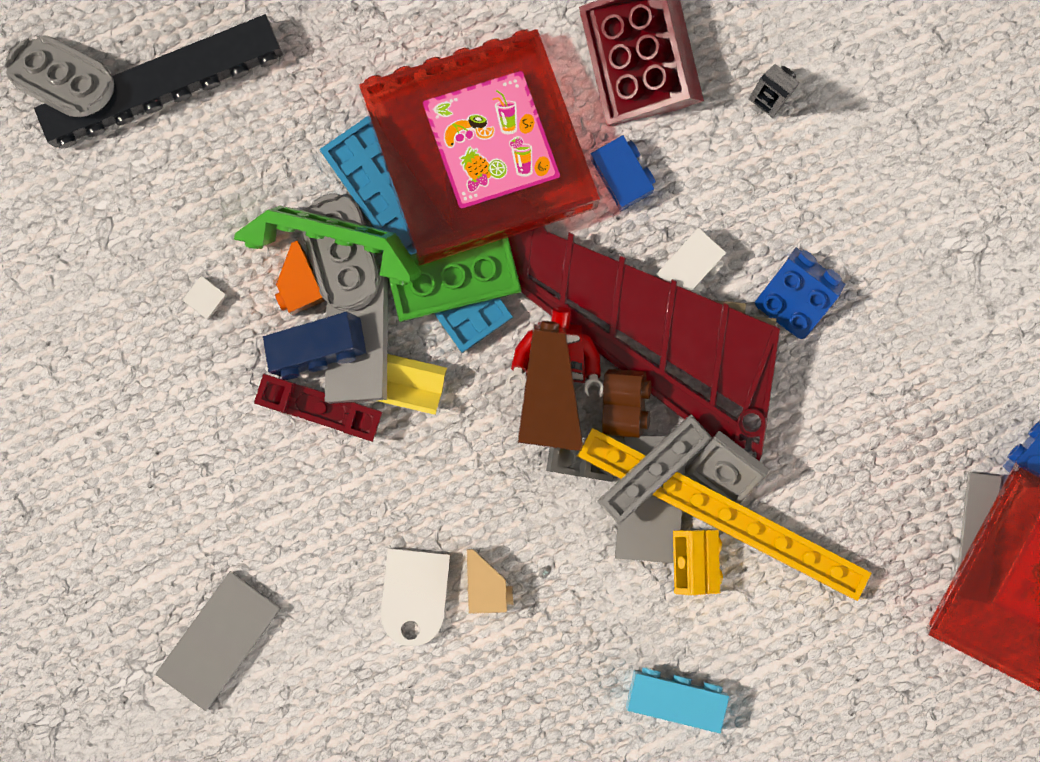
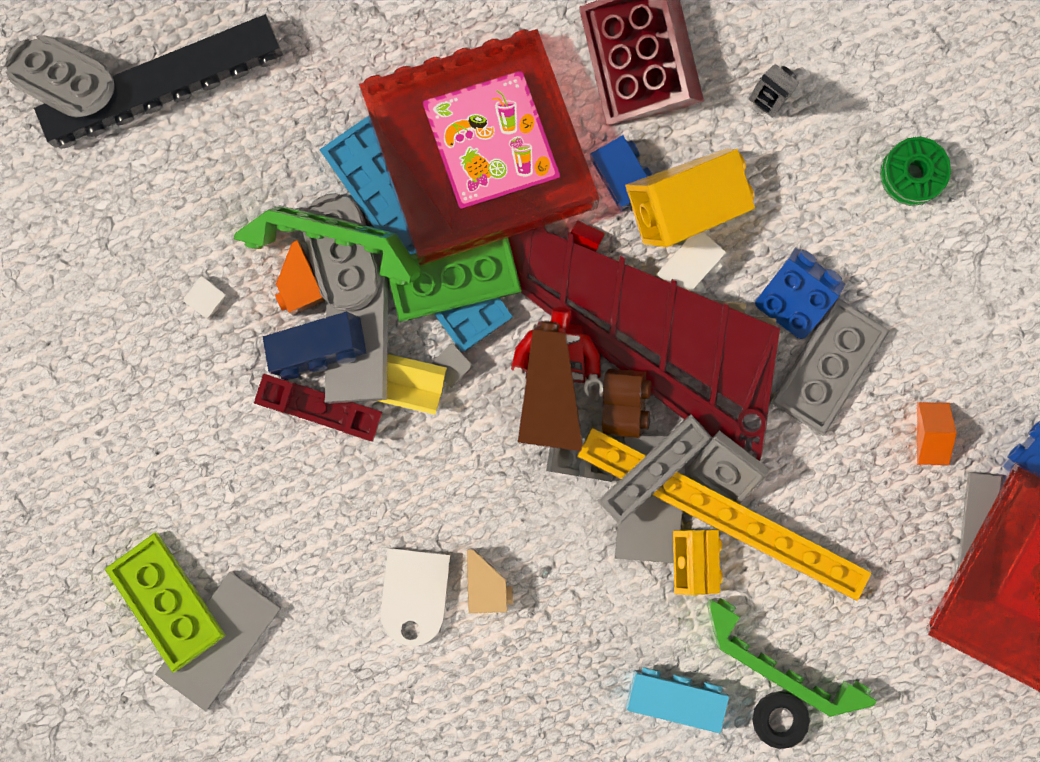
none -> lime tile [104,532,226,673]
none -> light grey slope [431,343,474,388]
none -> red slope [567,220,605,252]
none -> yellow slope [625,149,755,247]
none -> bright green slope [707,598,877,717]
none -> black tyre [752,691,810,749]
none -> light grey tile [770,298,890,436]
none -> green wheel [880,136,951,206]
none -> orange slope [917,402,957,465]

